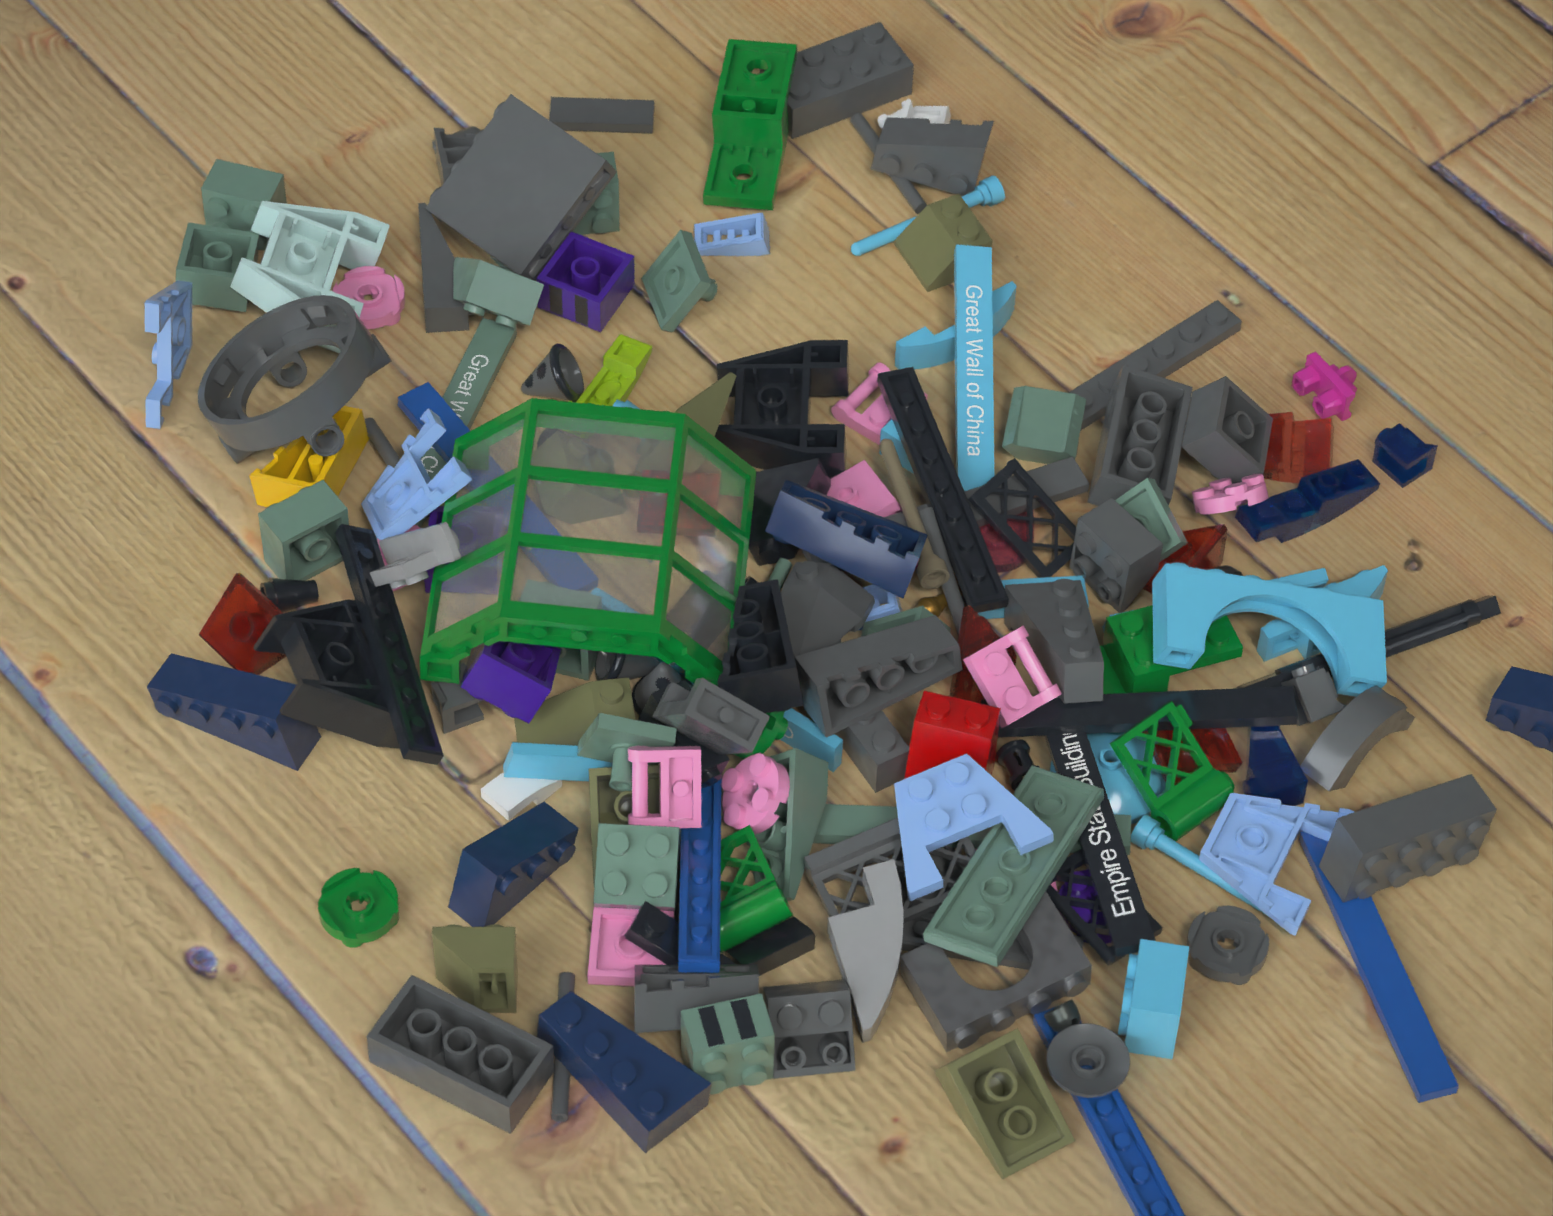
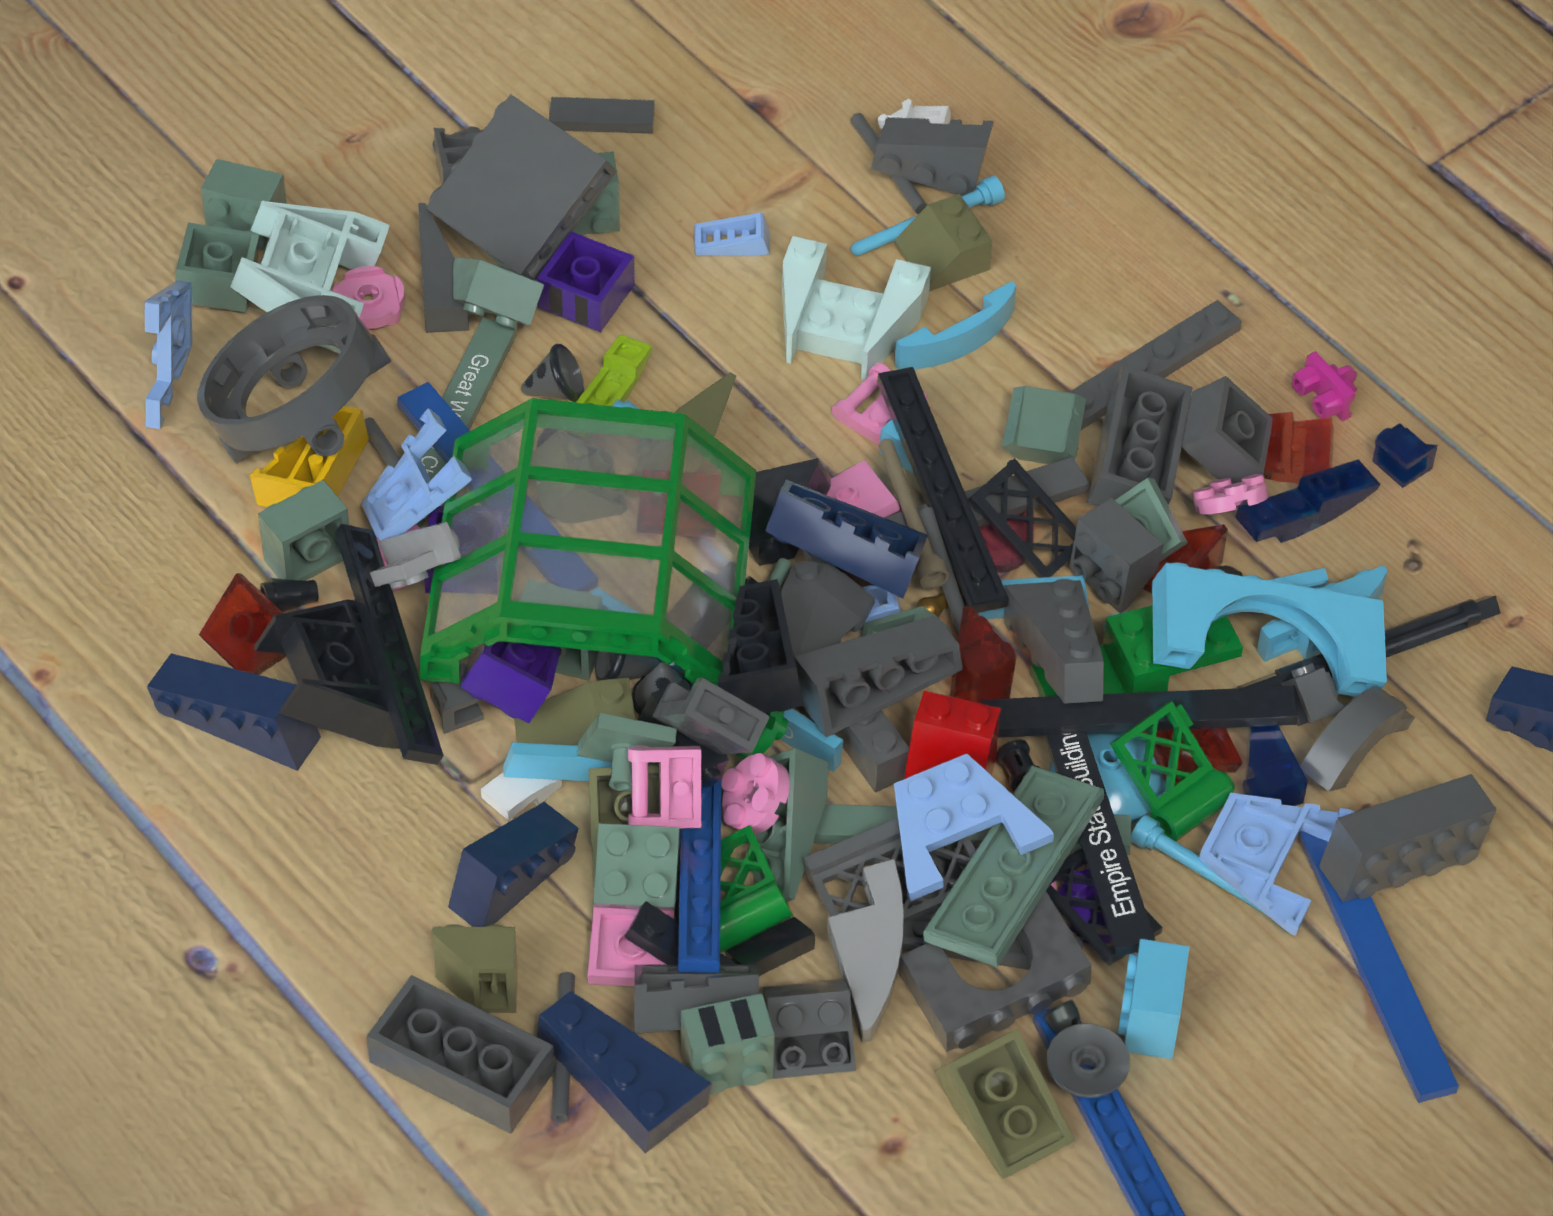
green plate [318,868,399,948] -> none
sand green tile [642,230,718,332] -> none
green bracket [703,39,797,210] -> none
black wedge [715,340,849,479] -> none
dark grey brick [760,22,914,139] -> none
medium azure tile [954,245,994,491] -> none
bright pink plate [963,625,1062,728] -> none
dark grey plate [1187,906,1269,985] -> none
none -> light aqua wedge [782,236,931,380]

